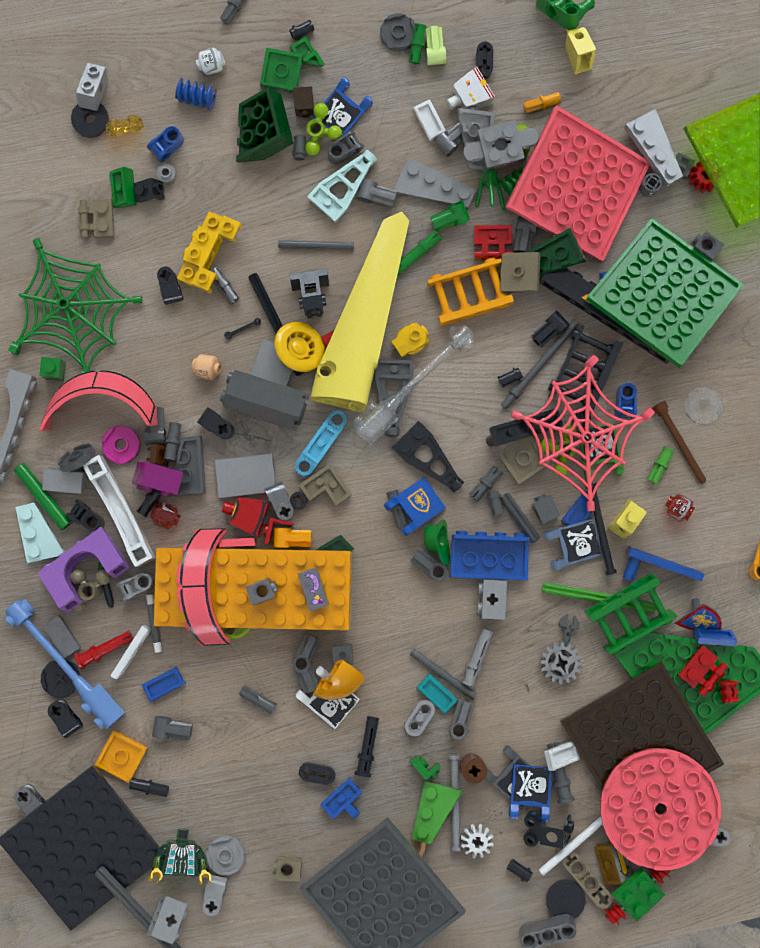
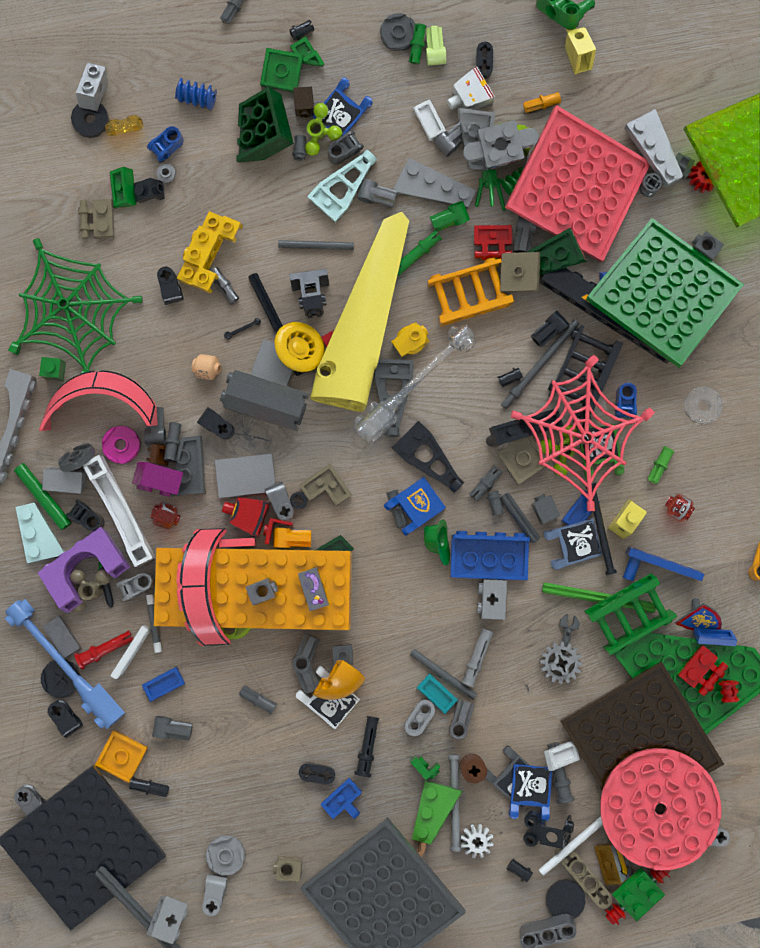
black pin [136,489,161,518] -> none
torso [148,828,211,885] -> none
white head [196,48,225,75] -> none
medium azure plate [295,410,347,476] -> none
dark grey piece [410,548,447,581] -> none
reddish brown piece [652,400,706,484] -> none

